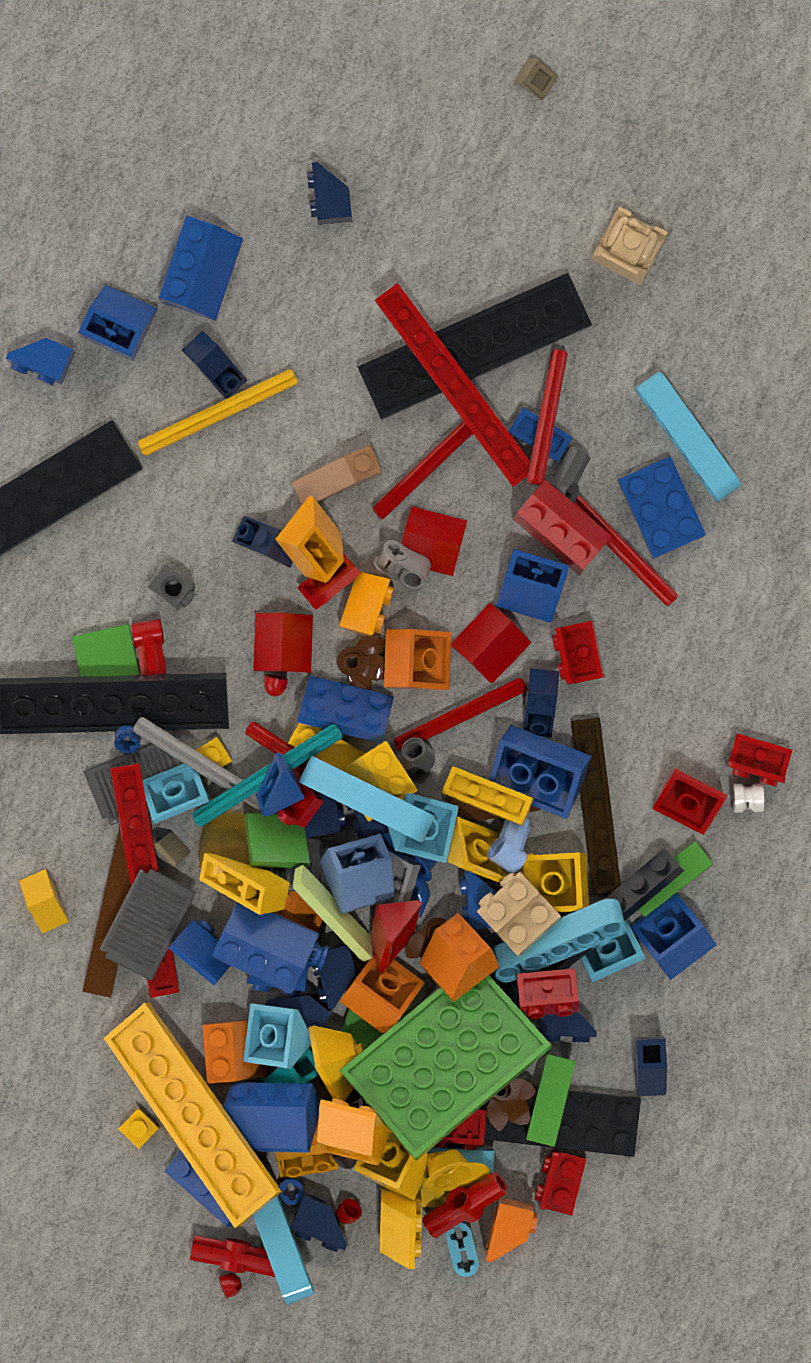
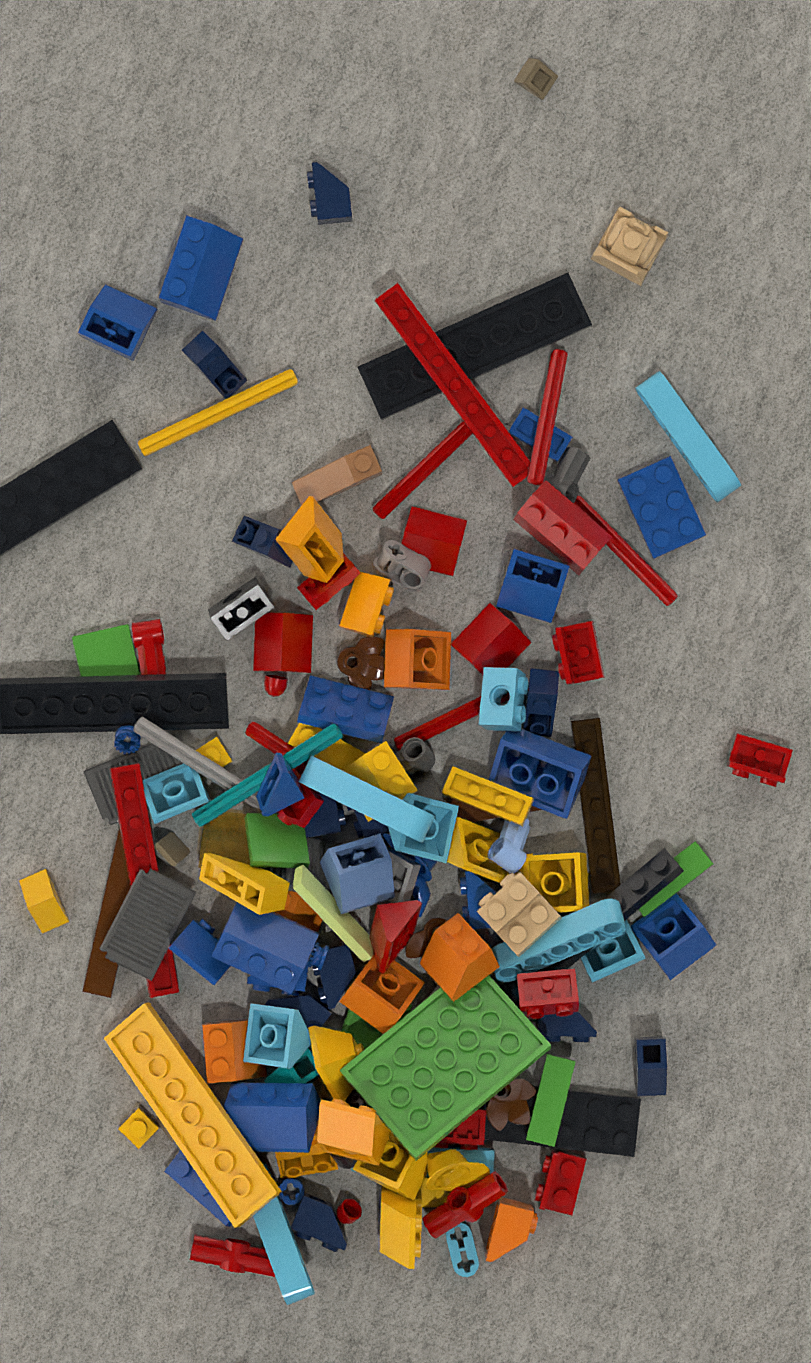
blue slope [6,338,75,386] -> none
dark grey brick [148,564,195,610] -> none
red hinge [218,1273,242,1299] -> none
red slope [652,768,727,835] -> none
white wheel [732,783,764,813] -> none
none -> black brick [208,577,275,640]
none -> medium azure brick [478,667,529,731]

